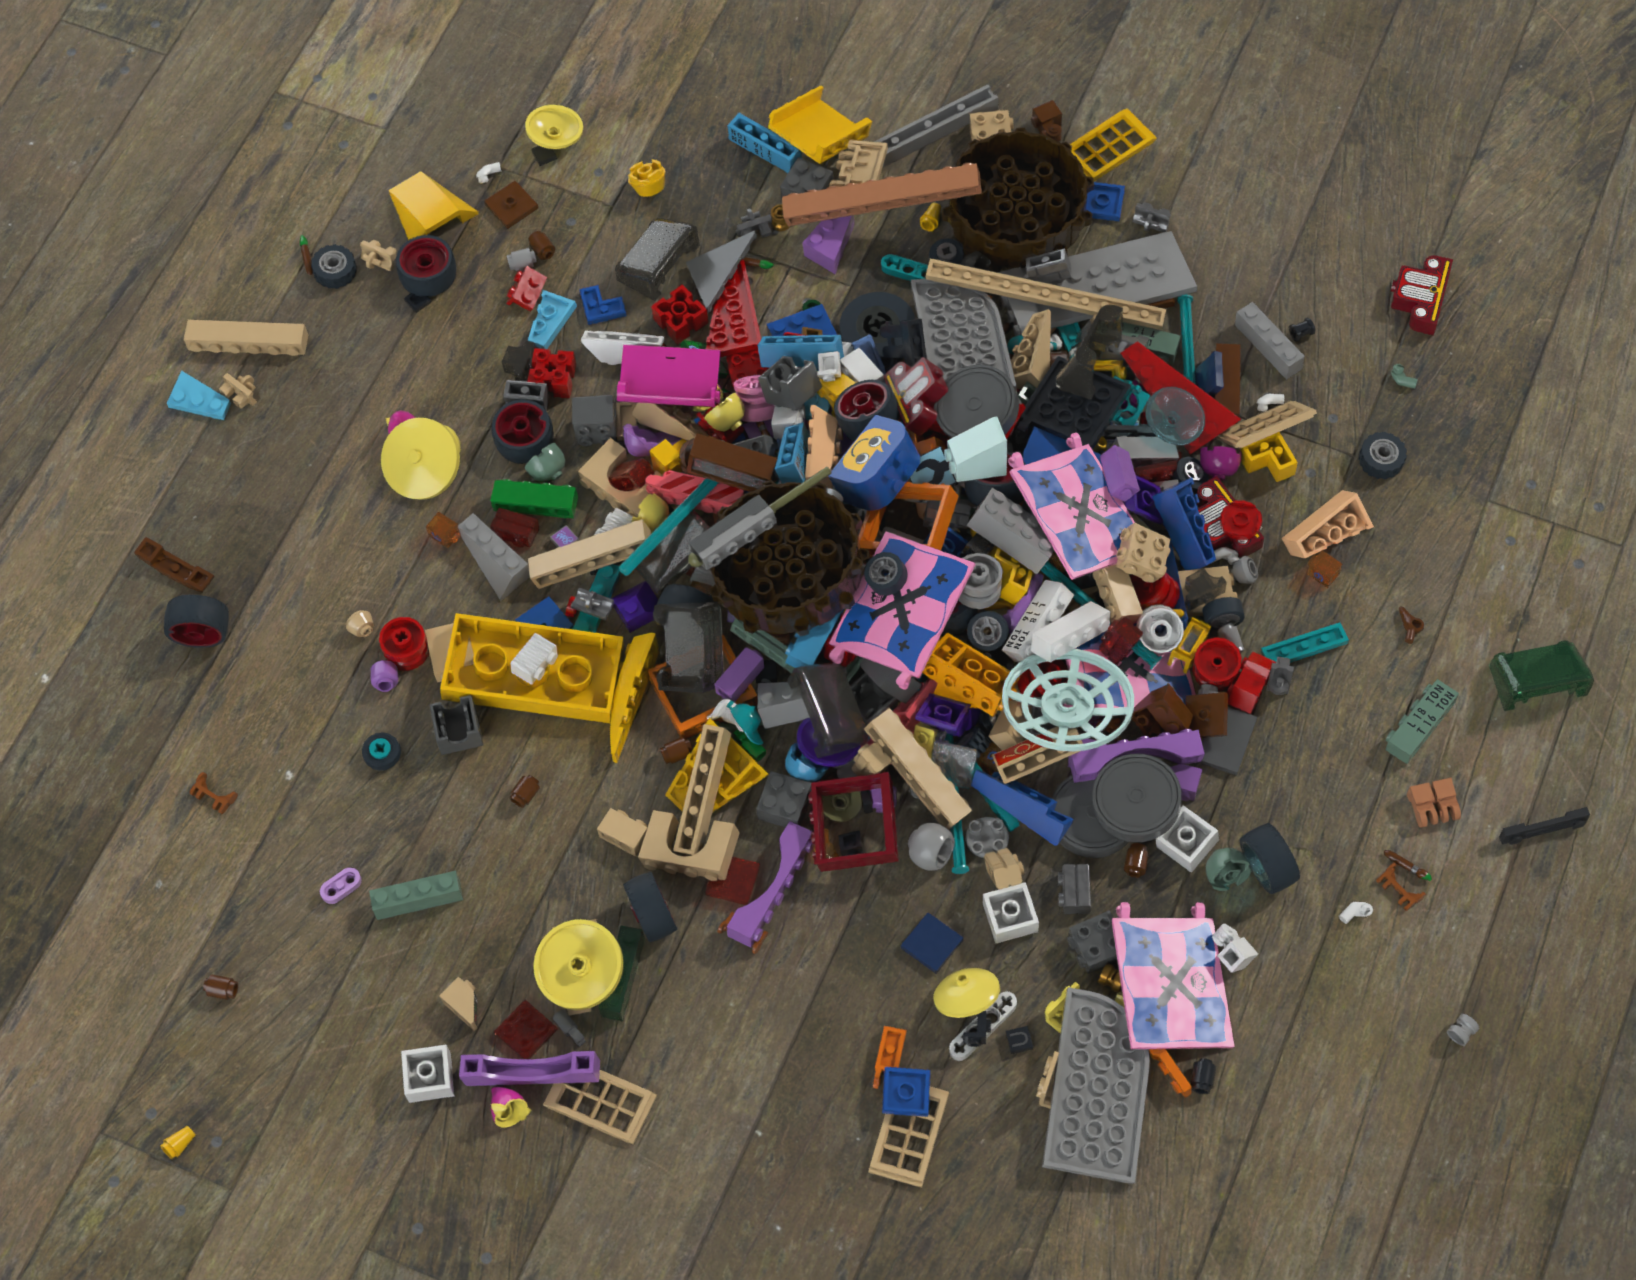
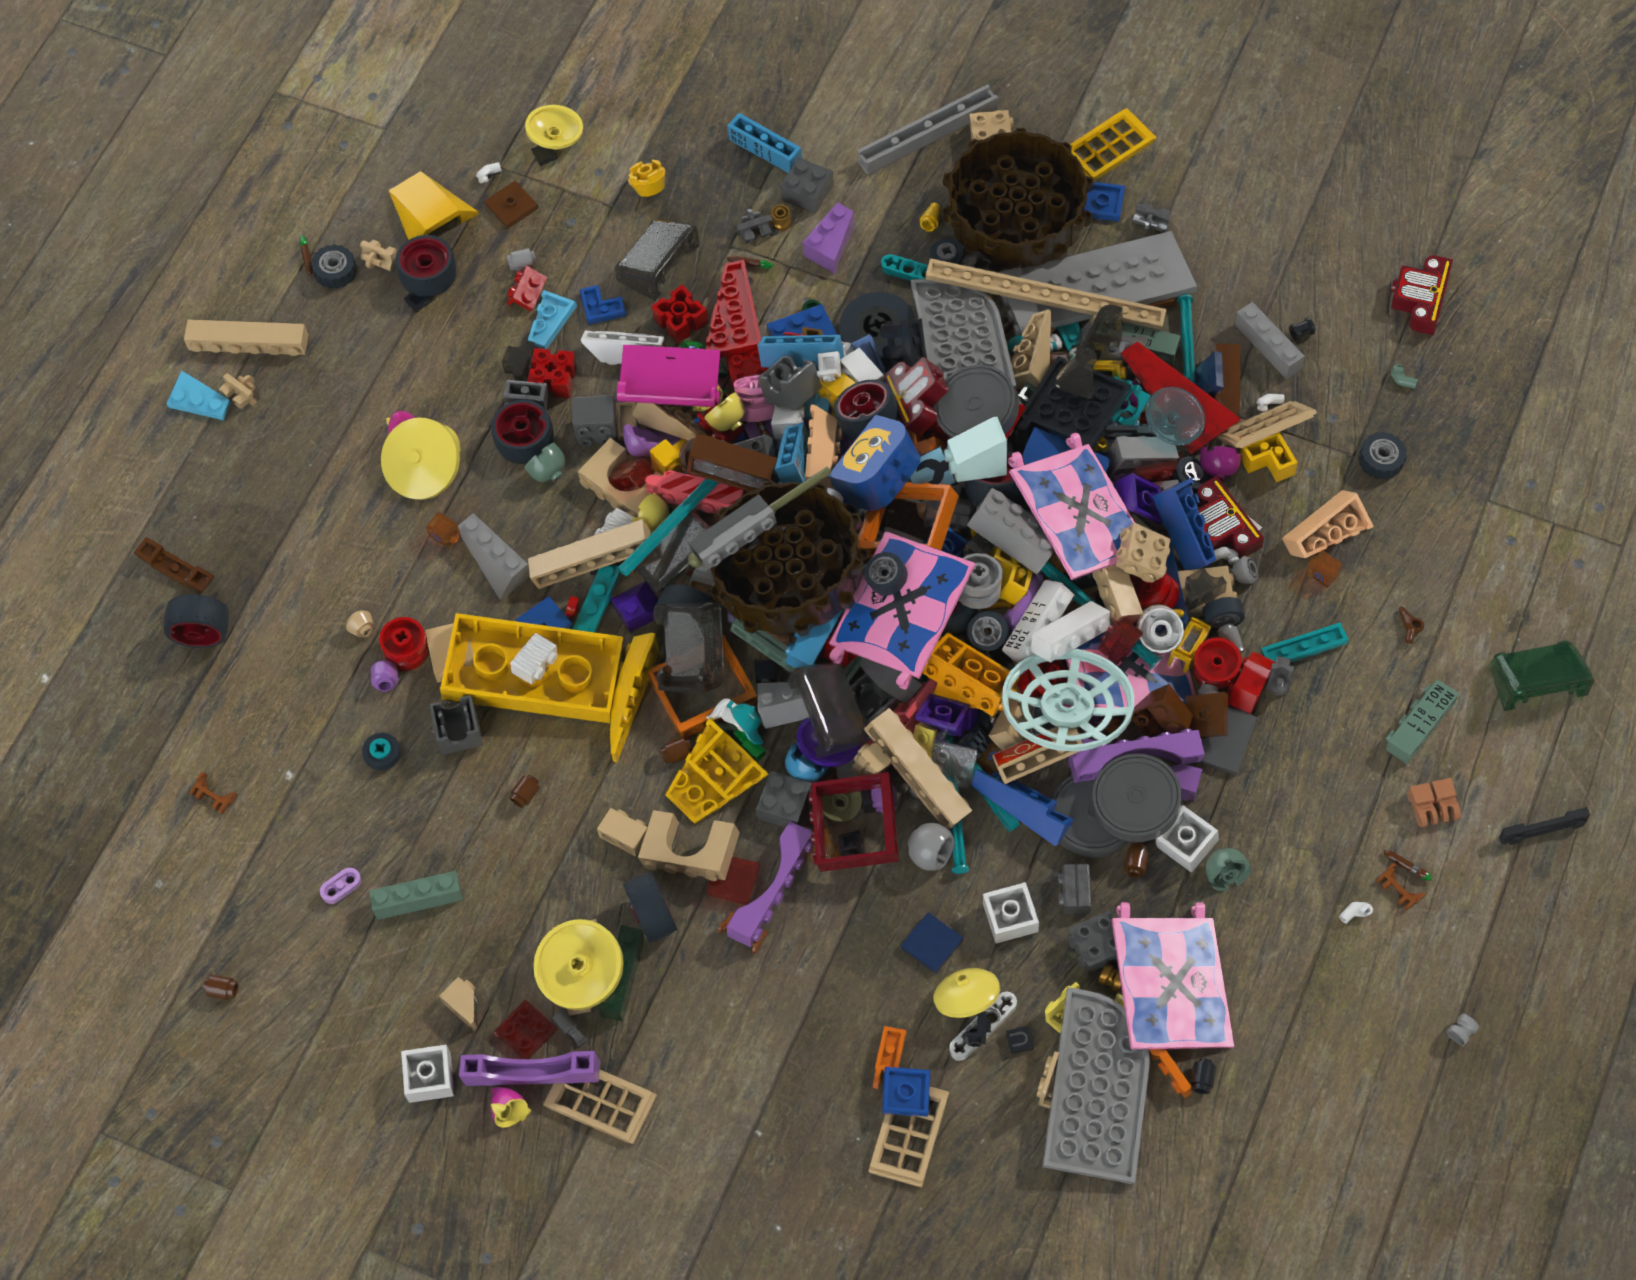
yellow cone [160,1126,196,1159] -> none
clear red brick [490,508,540,548] -> none
green brick [491,479,578,519] -> none
reddish brown brick [528,231,555,260] -> none
tile [550,525,579,548] -> none
flat silver hips [571,588,614,620] -> none
tan brick [673,724,731,857] -> none
tile [686,231,757,312] -> none
medium lavender brick [714,647,764,703] -> none
yellow panel [768,85,872,164] -> none
nougat brick [782,163,982,226] -> none
tan hinge [829,140,888,187] -> none
light grey dish [965,817,1009,858] -> none
tan brick [984,848,1025,890] -> none
flat silver brick [1026,248,1072,283] -> none
reddish brown brick [1031,100,1062,142] -> none
medium lavender brick [1100,445,1140,502] -> none
white brick [1212,924,1258,973] -> none
red tile [1220,500,1262,540] -> none
black wheel [1240,823,1300,894] -> none

